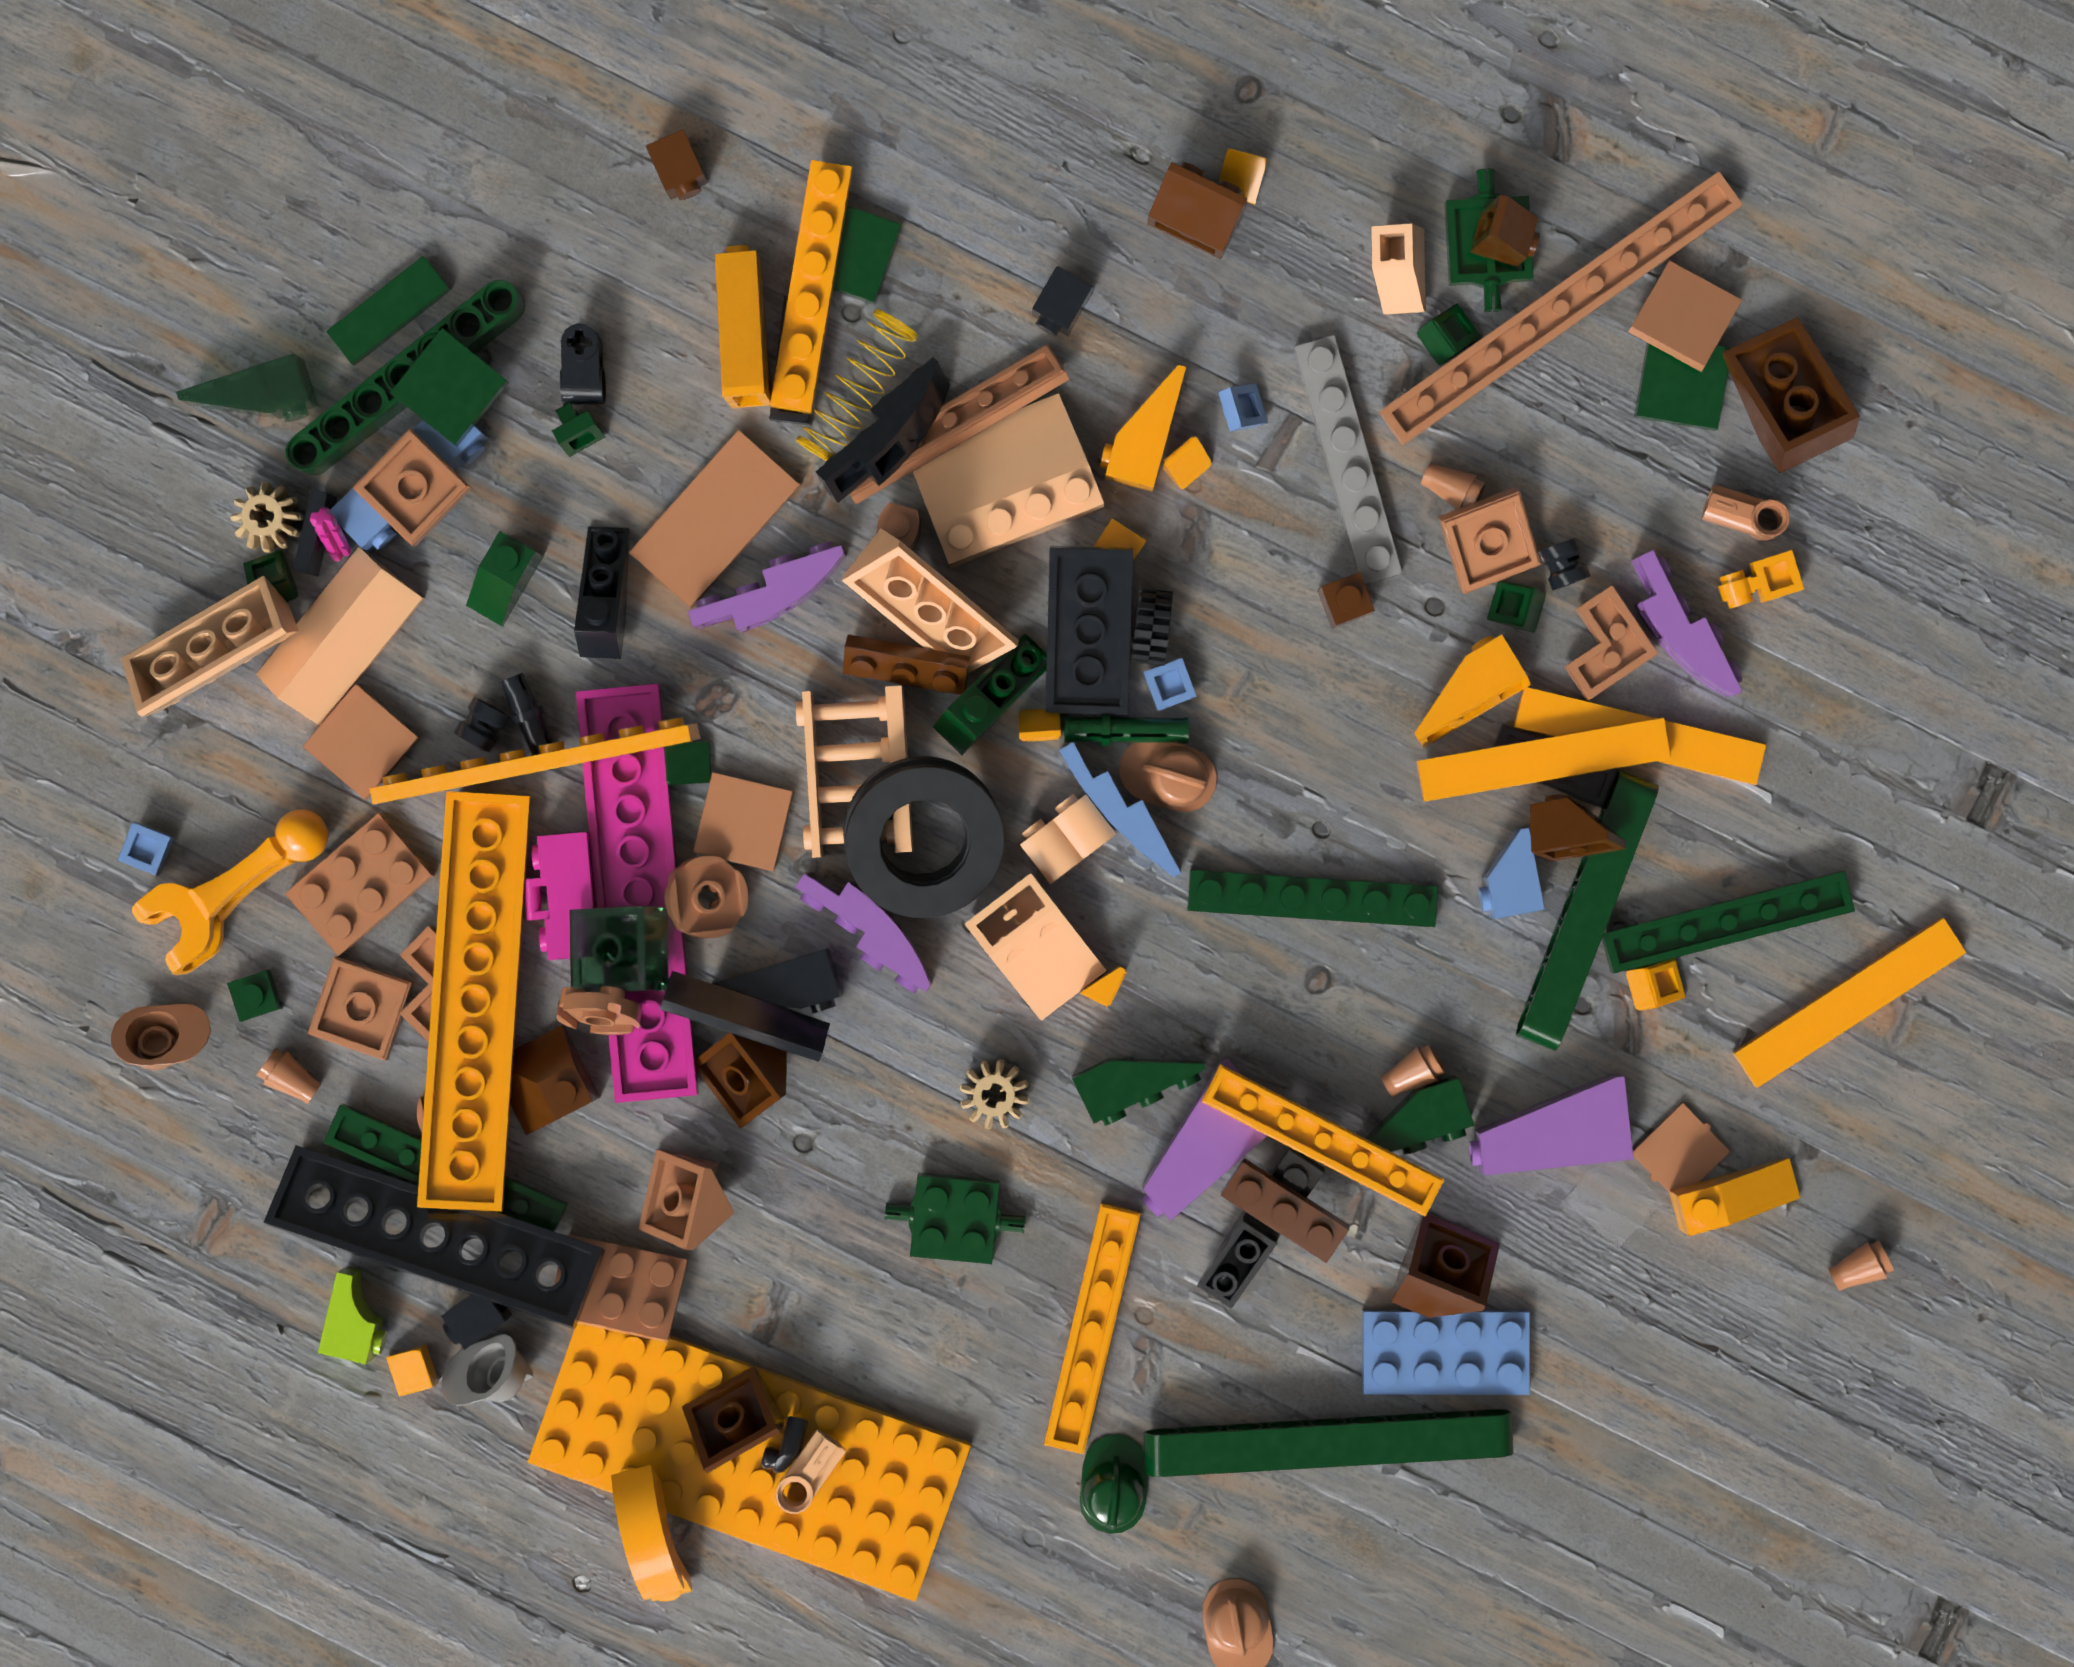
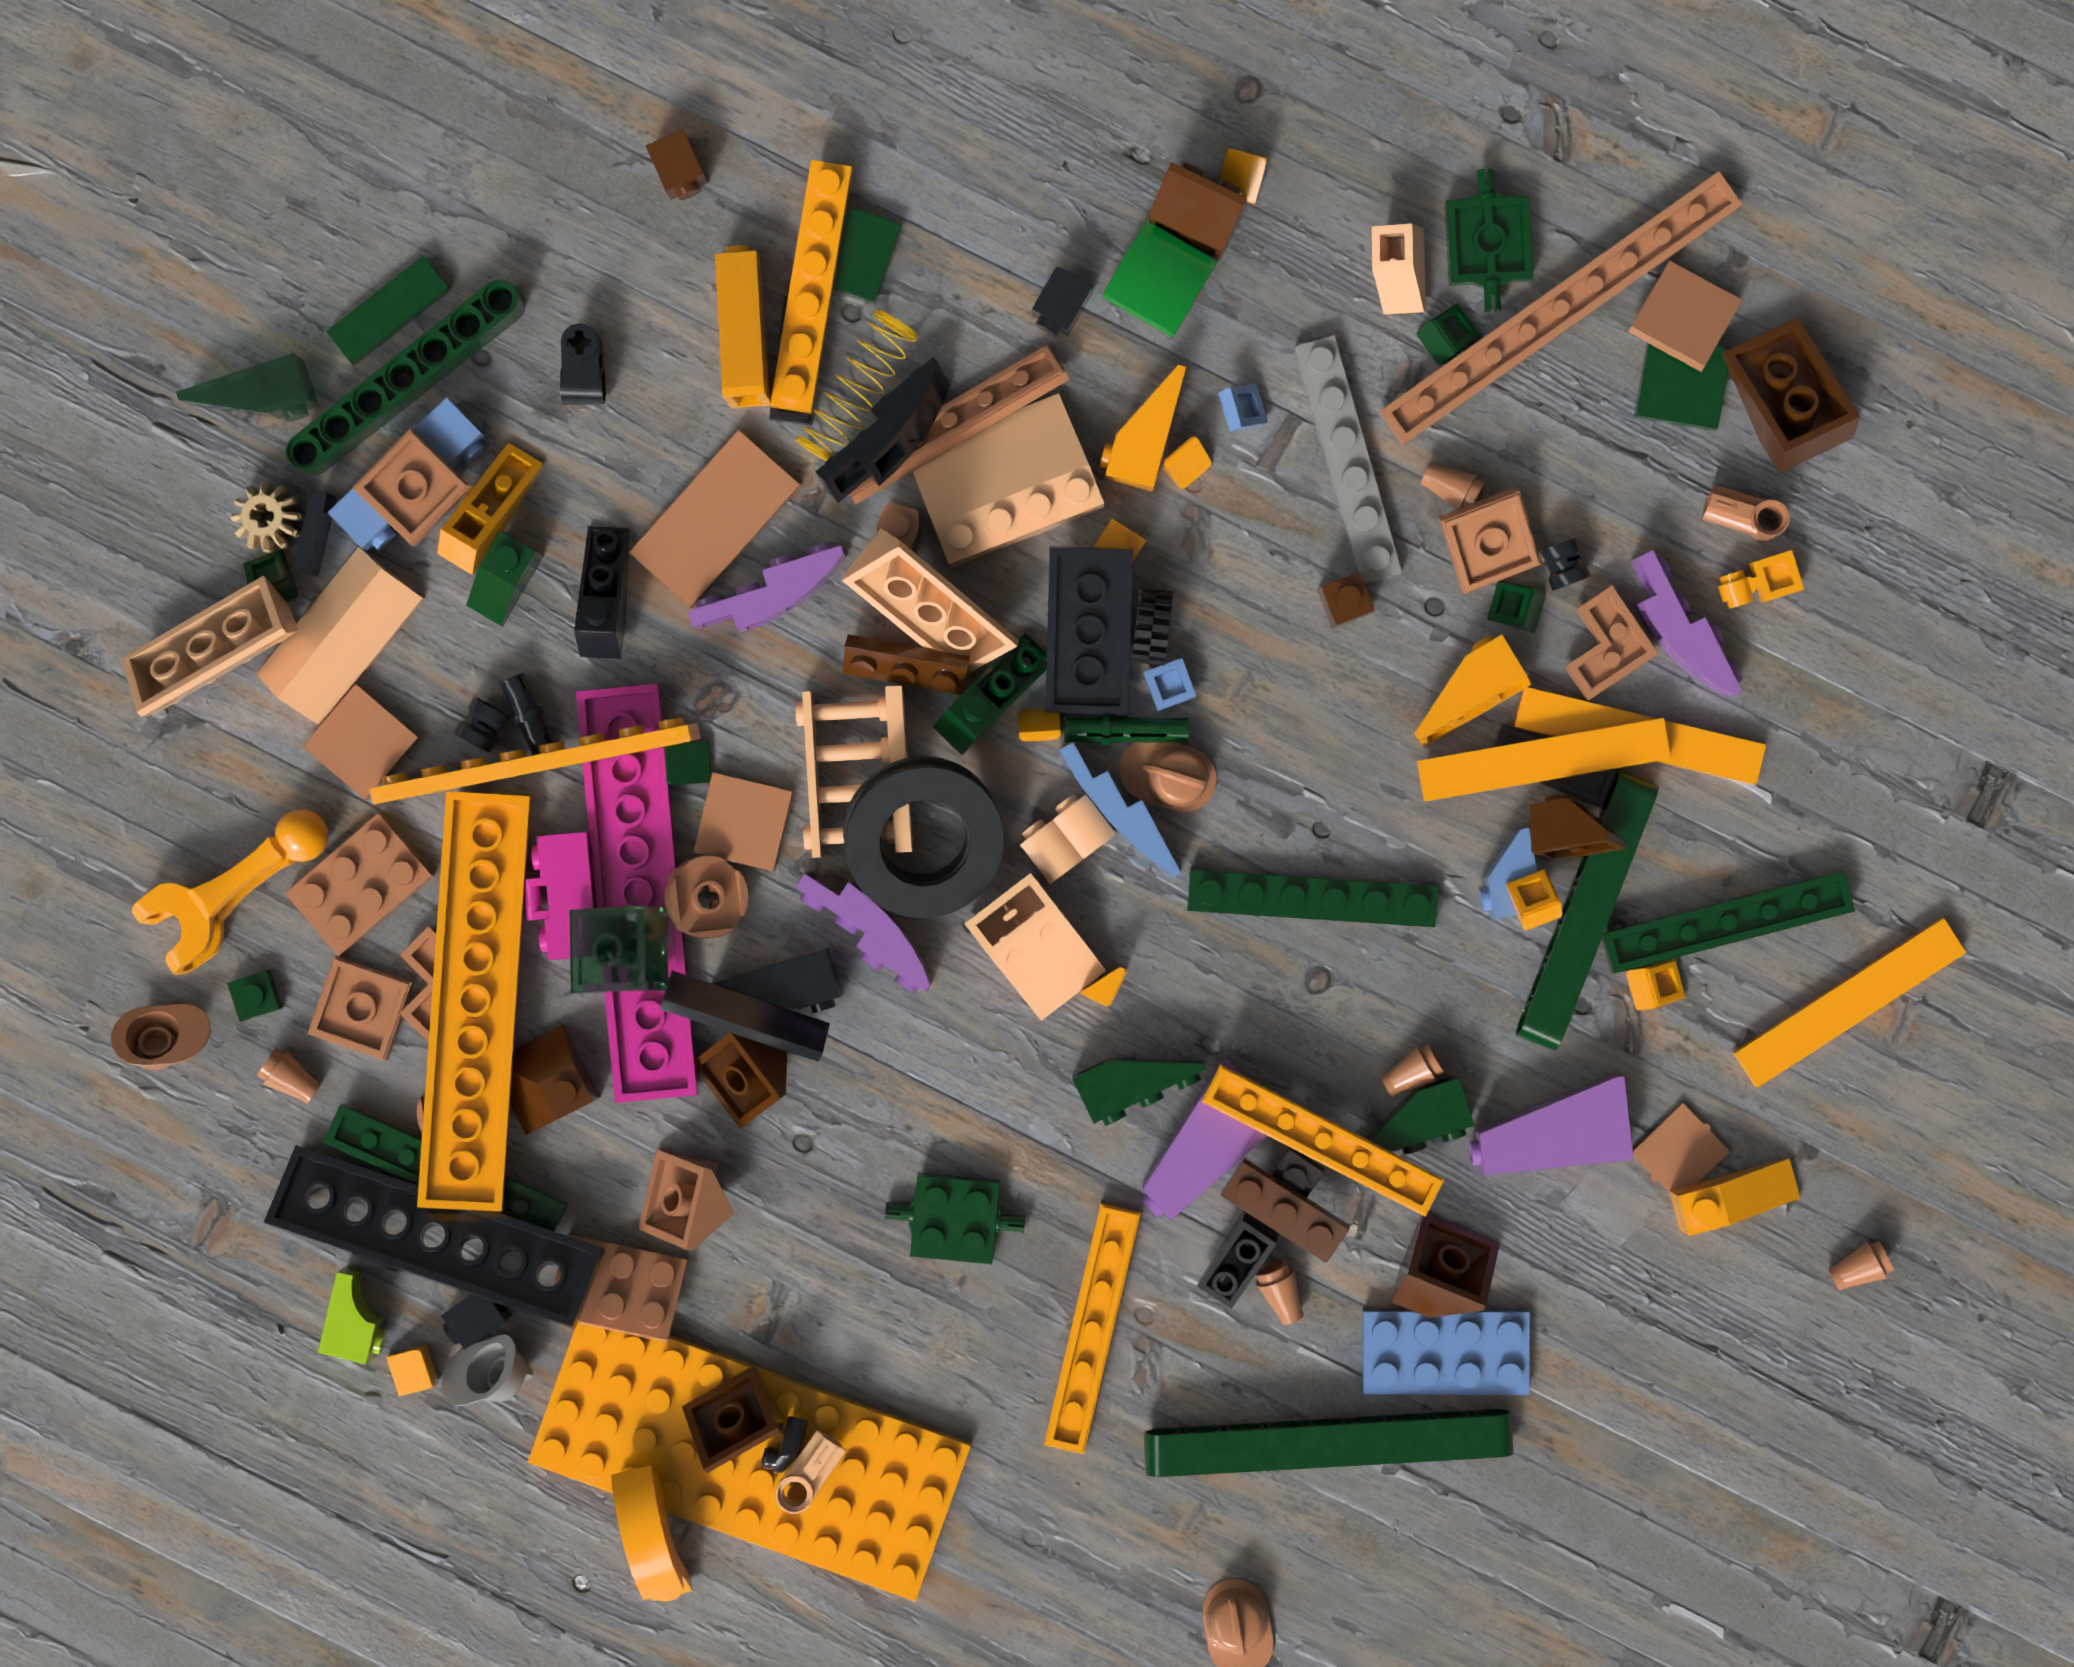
medium blue plate [117,822,175,876] -> none
dark pink axle [310,507,351,561] -> none
dark green tile [390,328,509,447] -> none
dark green tile [551,402,605,457] -> none
nougat plate [556,986,642,1035] -> none
tan gear [960,1059,1029,1129] -> none
dark green piece [1080,1434,1148,1534] -> none
reddish brown slope [1470,194,1540,267] -> none
none -> light orange slope [437,442,543,575]
none -> green slope [1102,220,1218,338]
none -> nougat cone [1256,1260,1304,1325]
none -> light orange slope [1506,869,1562,931]

